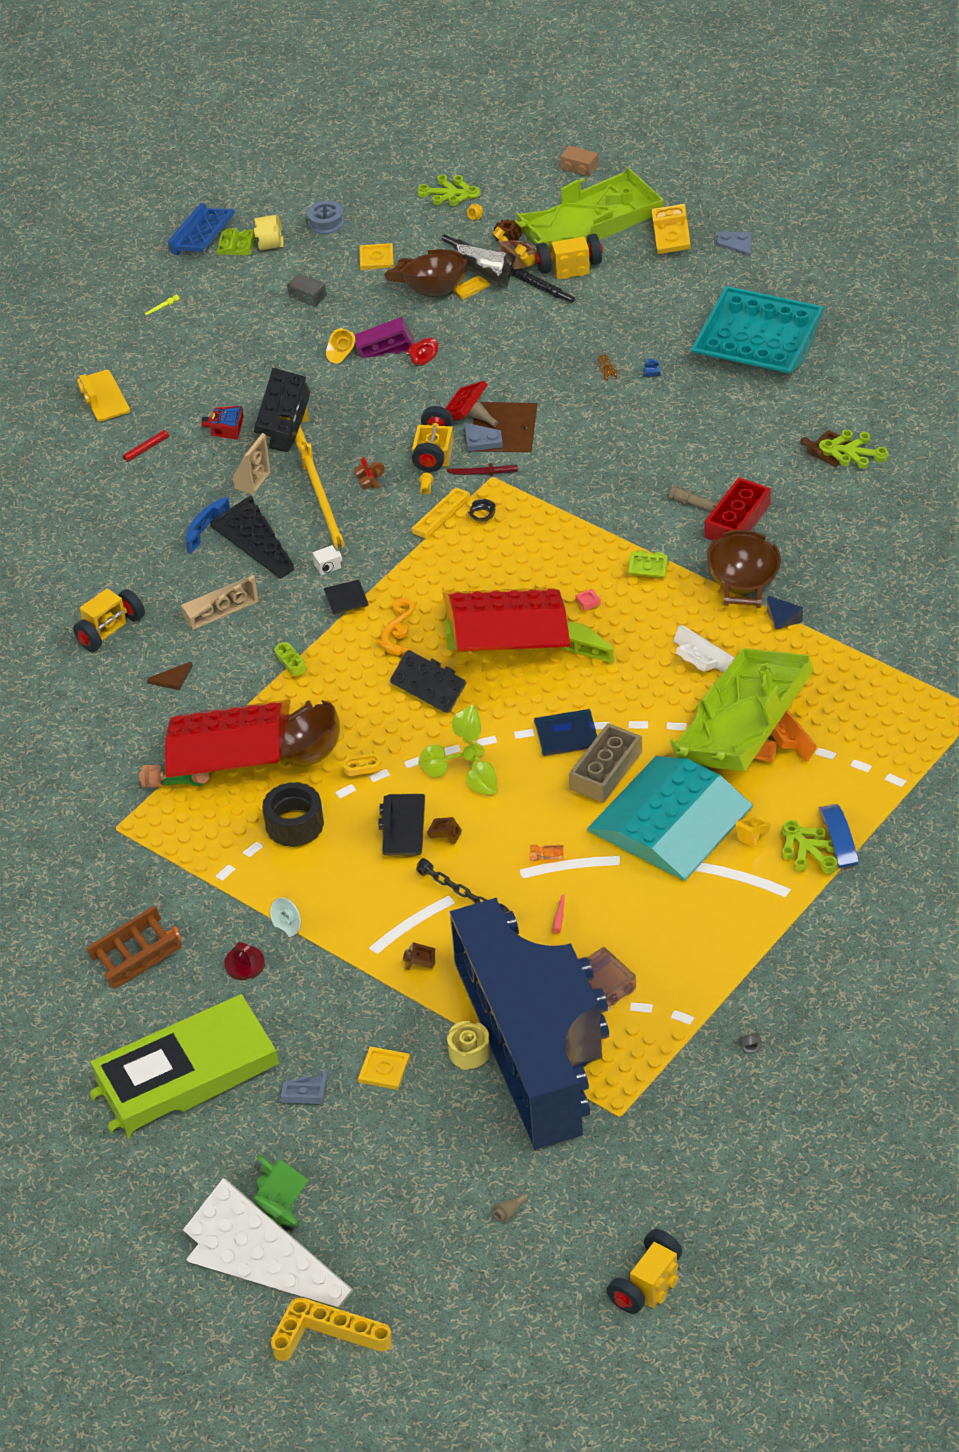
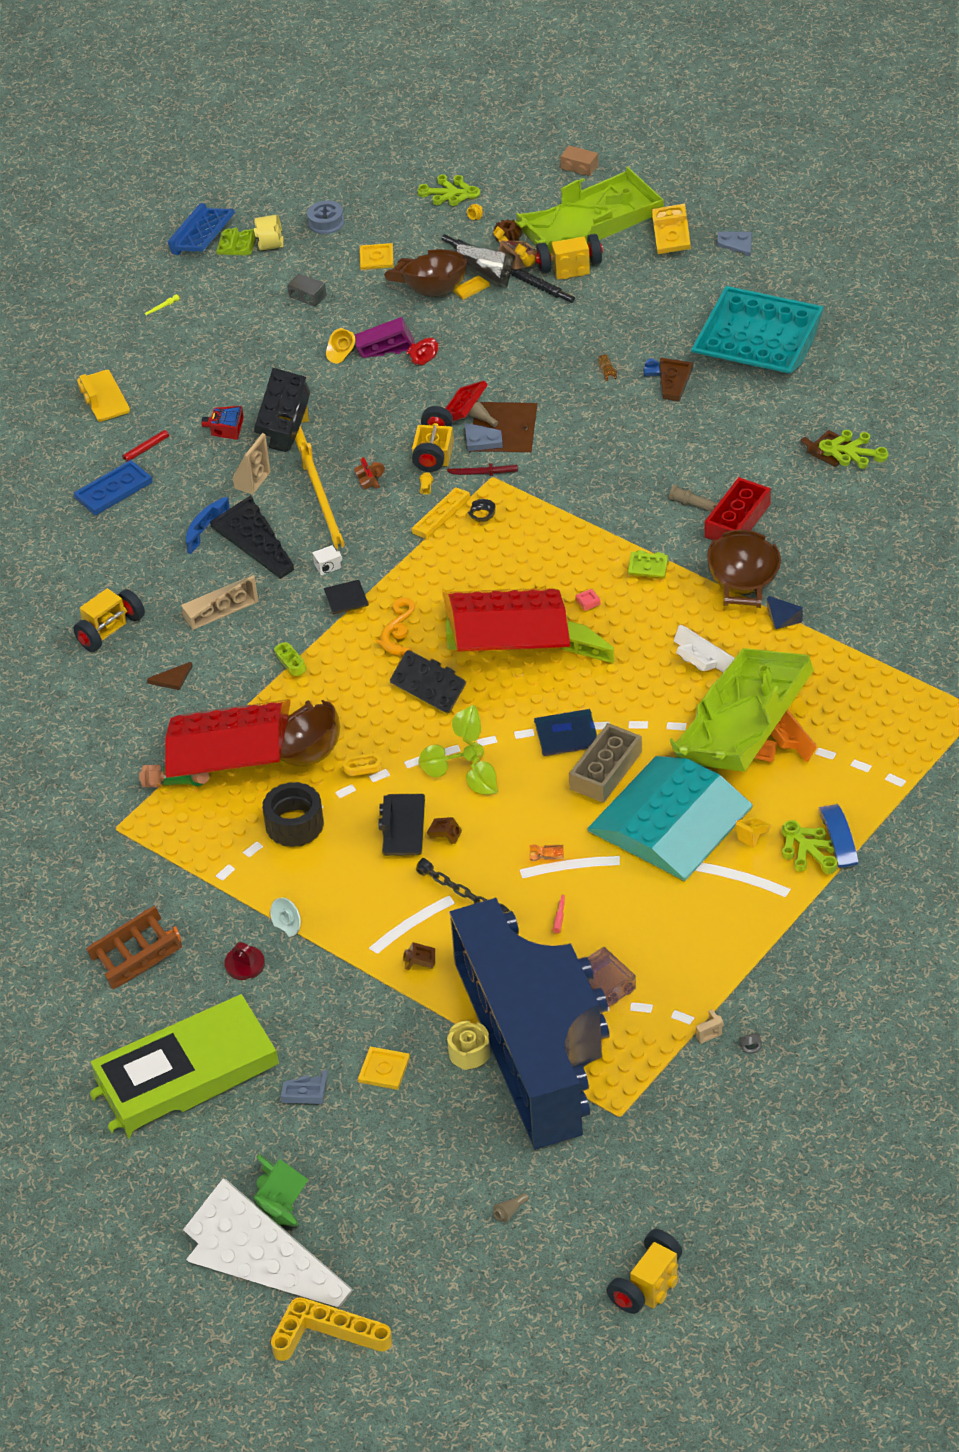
none -> blue plate [74,460,153,515]
none -> reddish brown wing [660,357,693,402]
none -> tan bracket [696,1009,724,1044]

